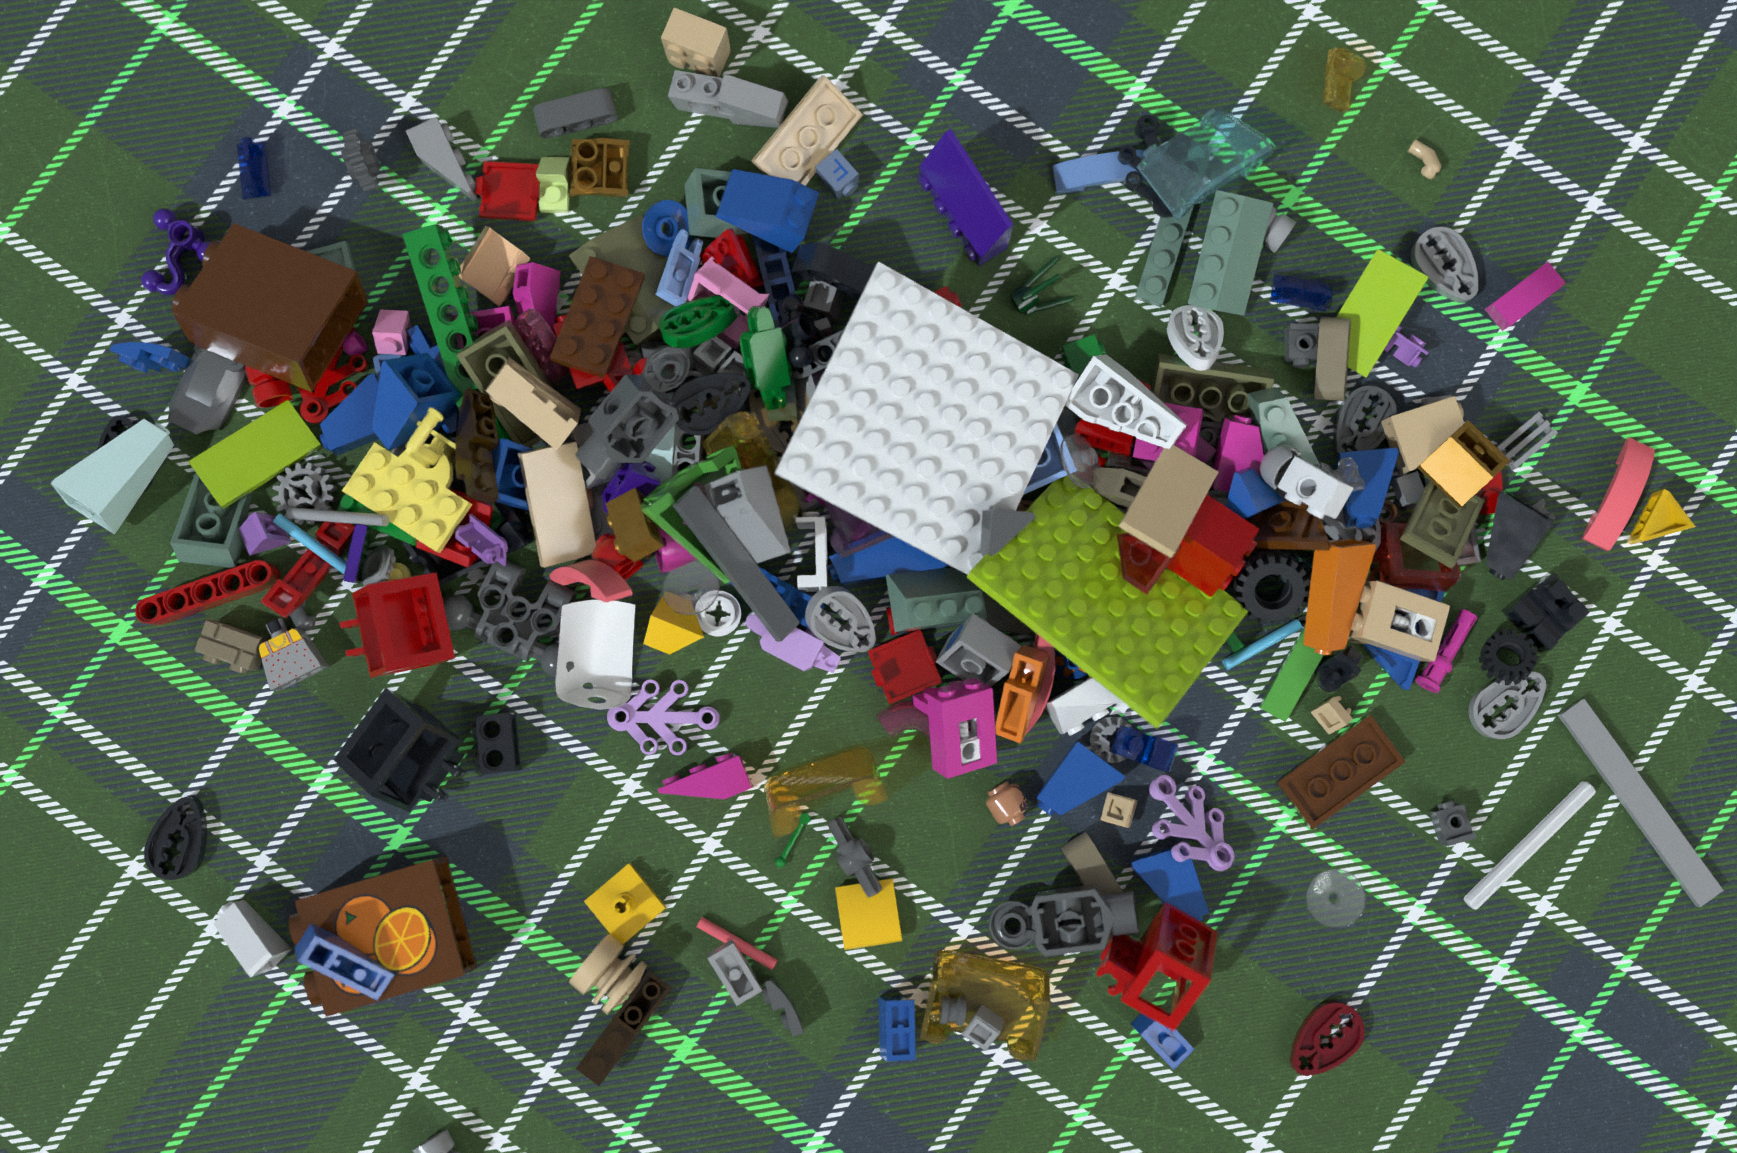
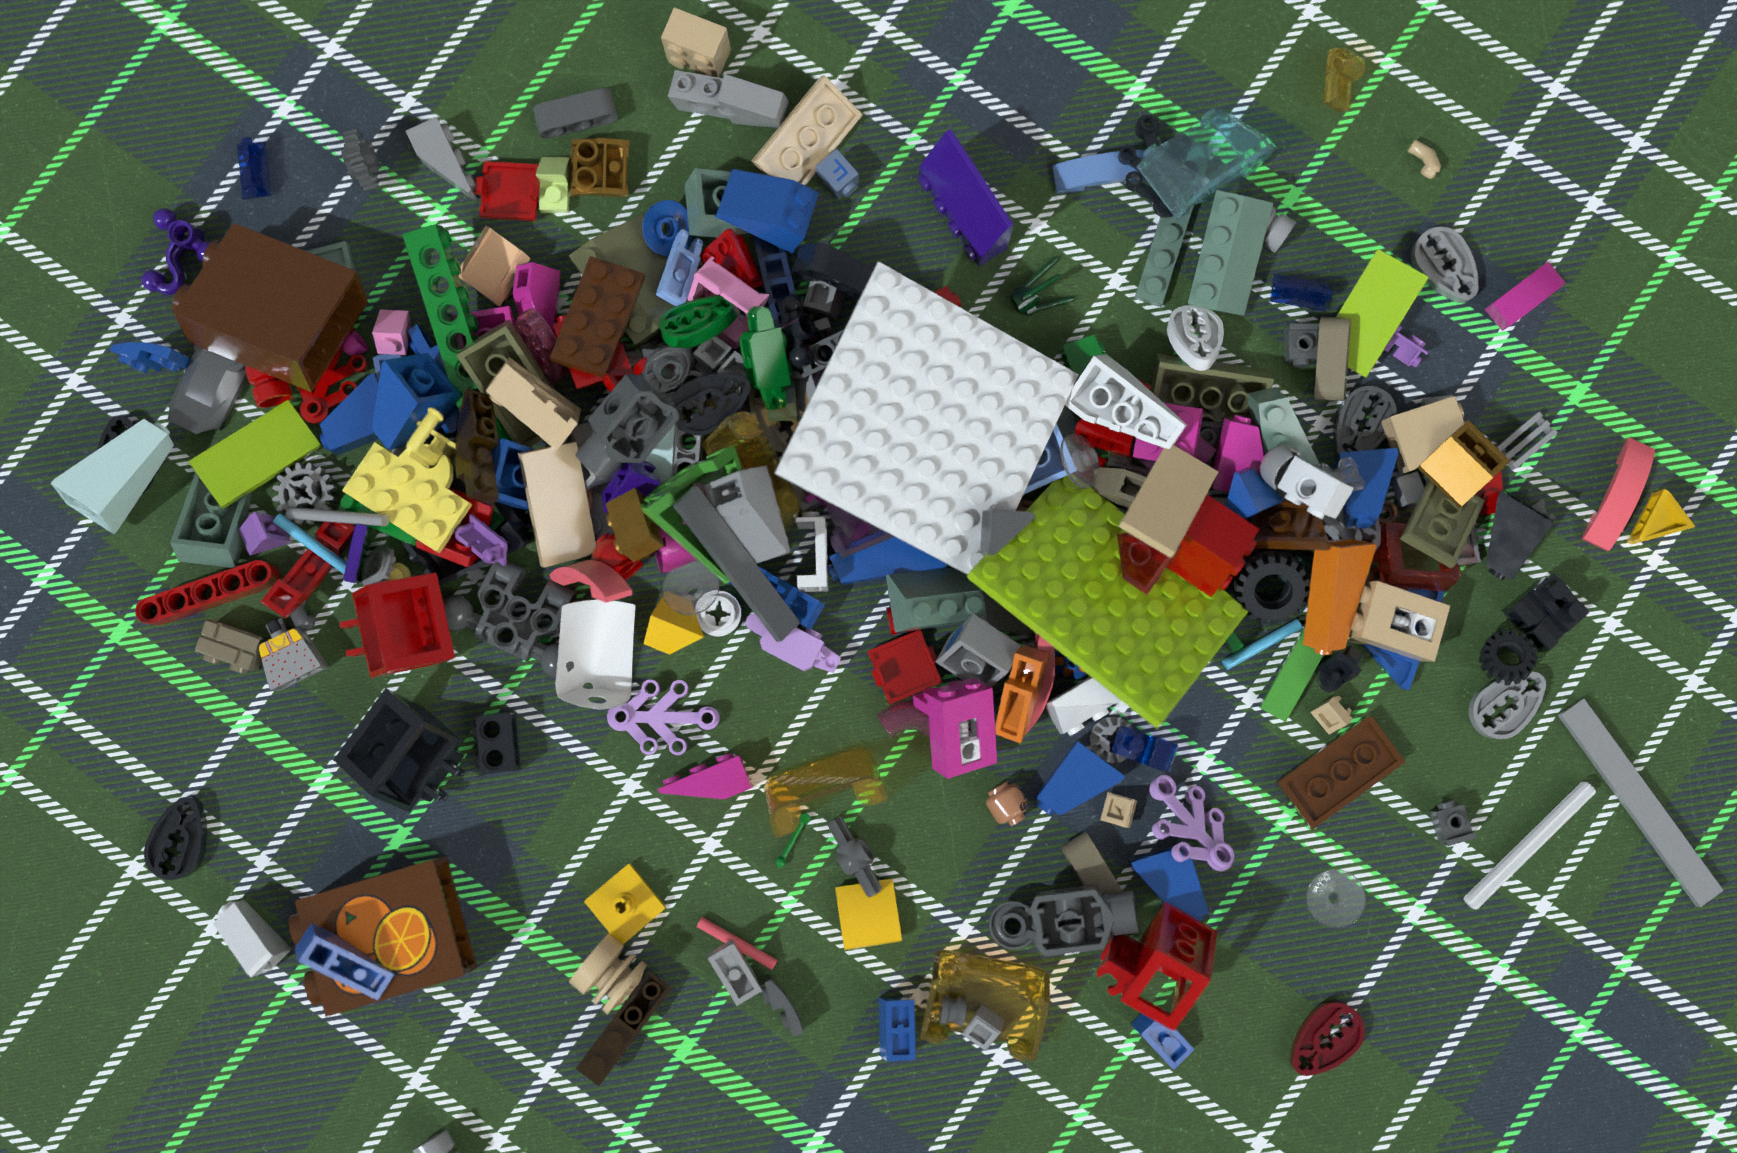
light grey piece [805,586,876,652] -> none
dark pink pin [1415,609,1478,693] -> none

